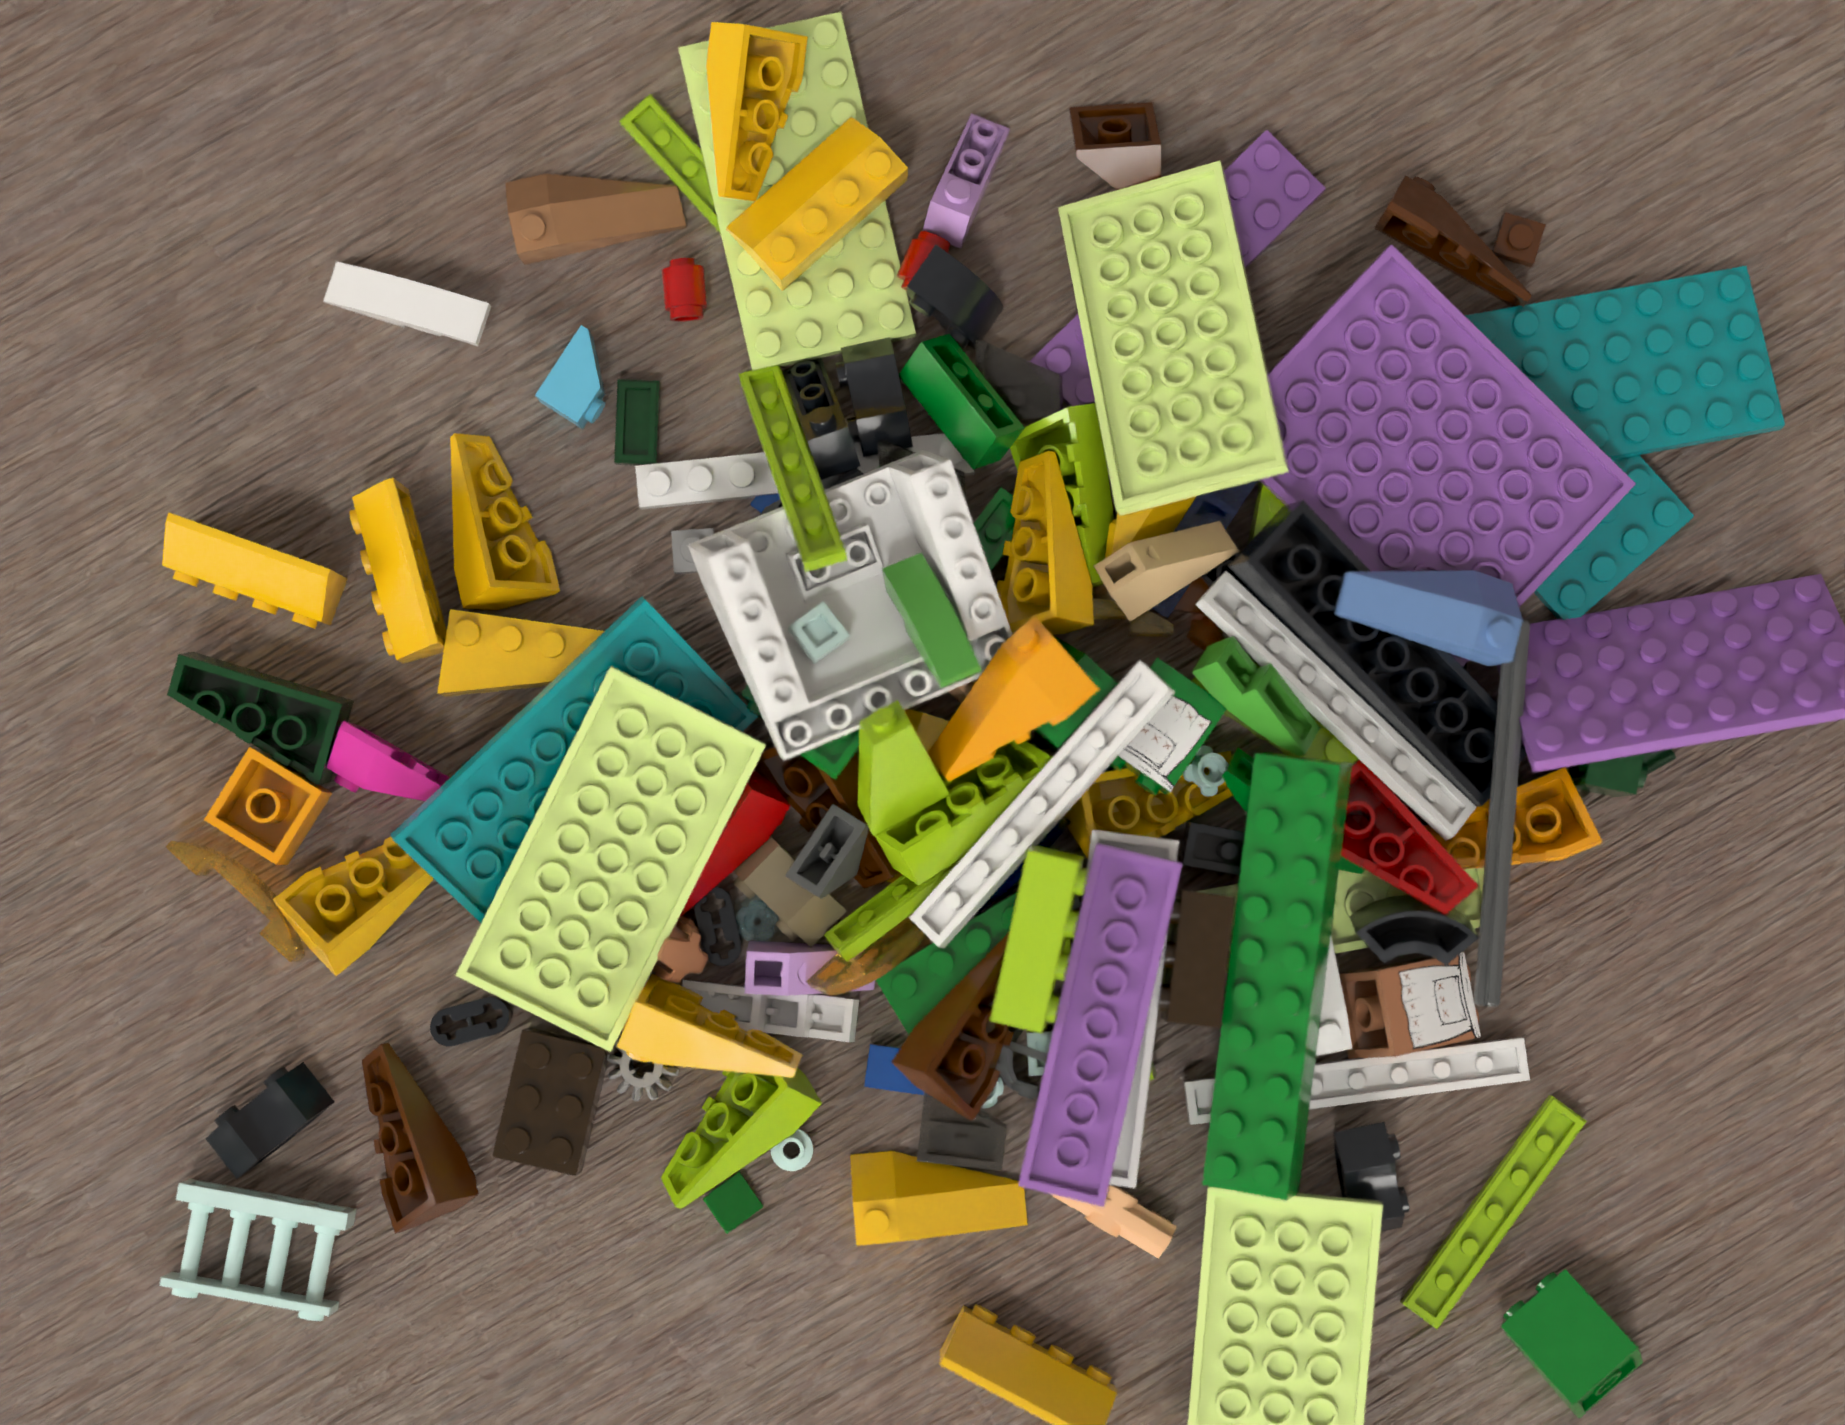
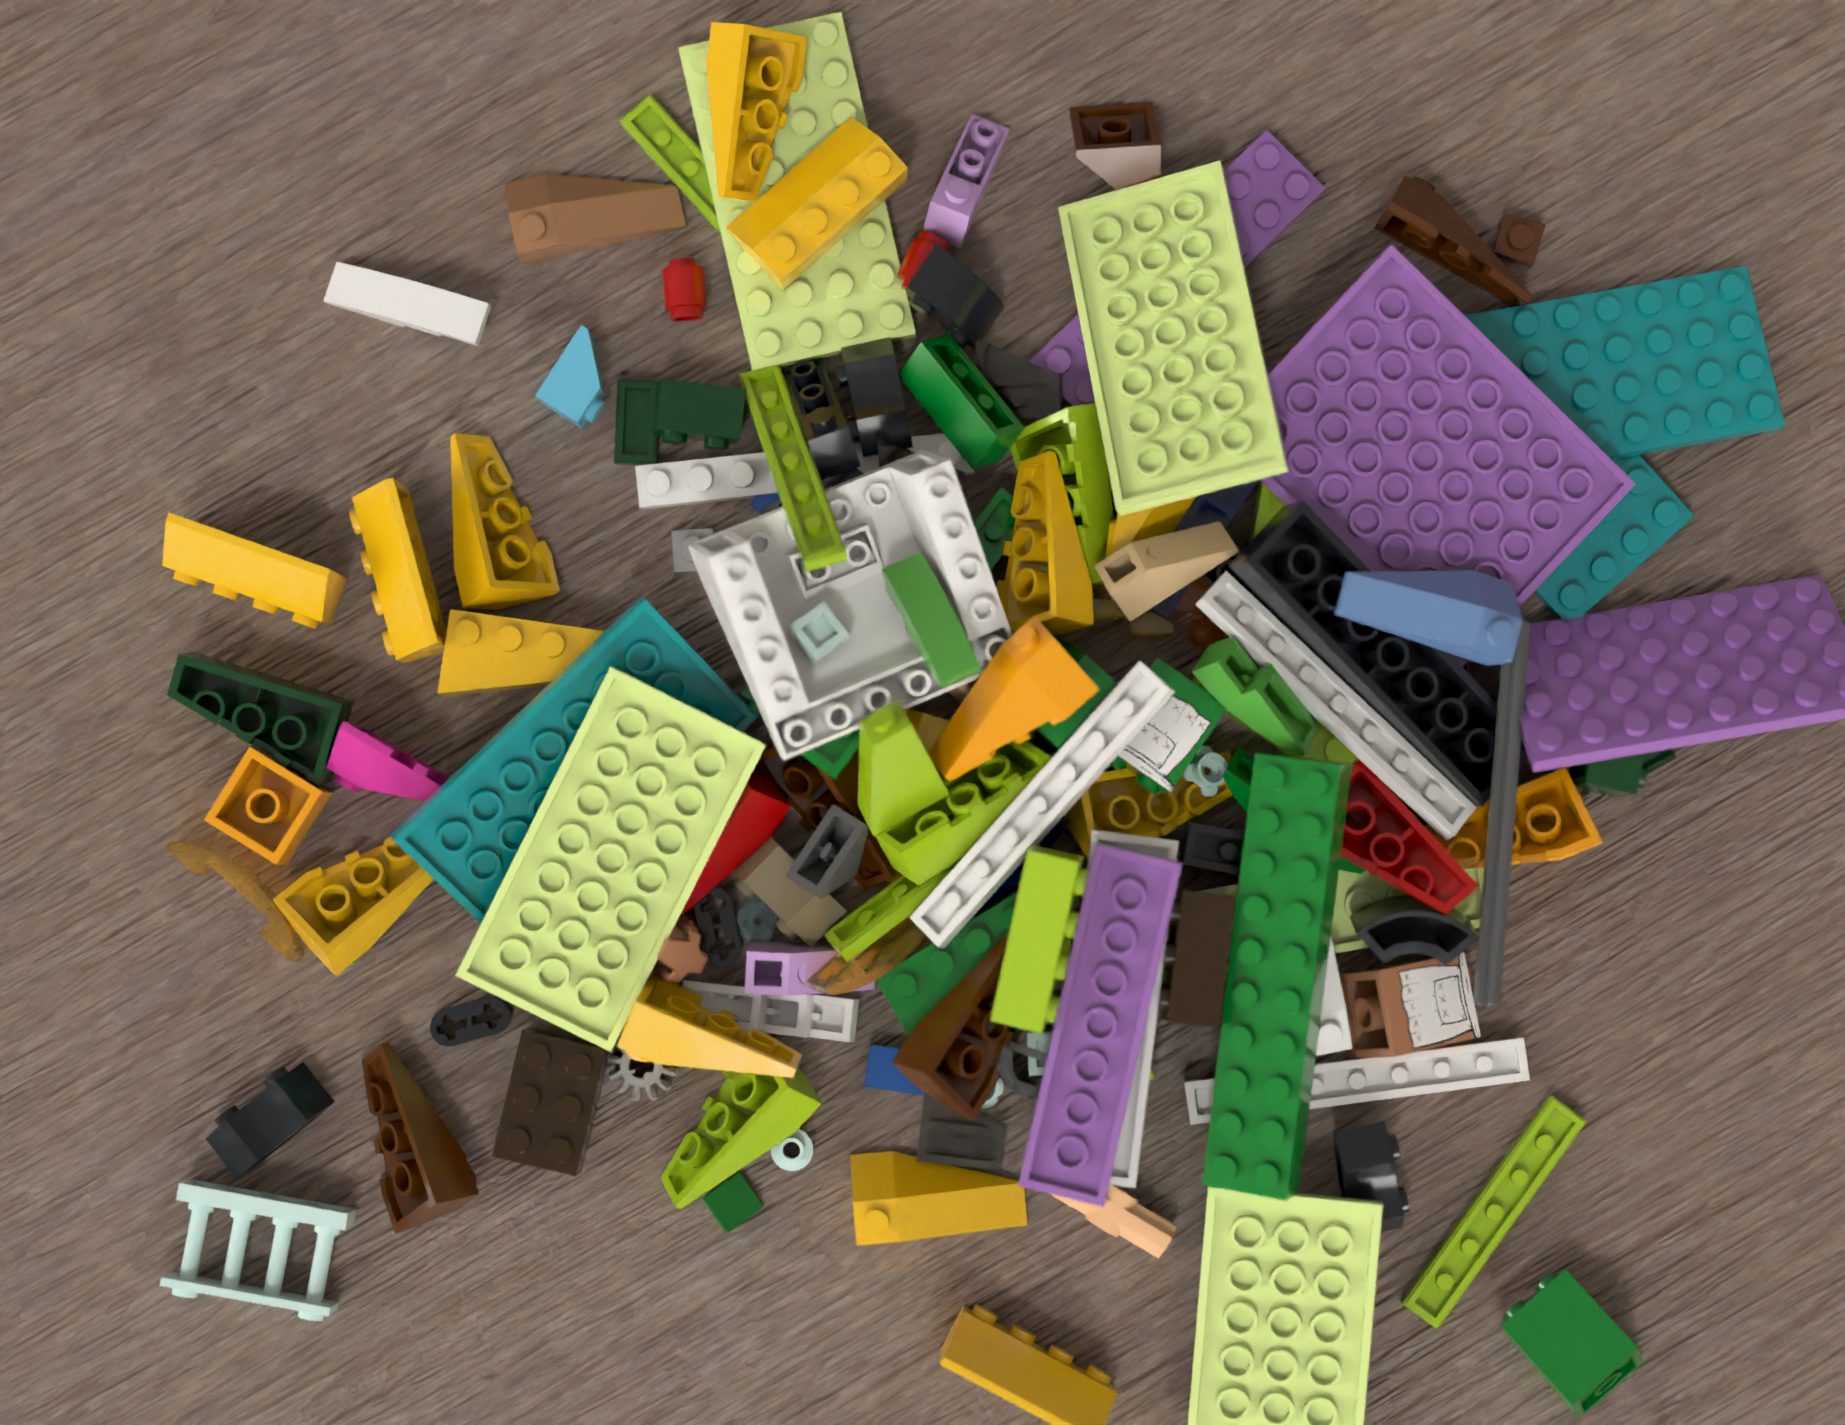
none -> dark green brick [652,378,746,450]

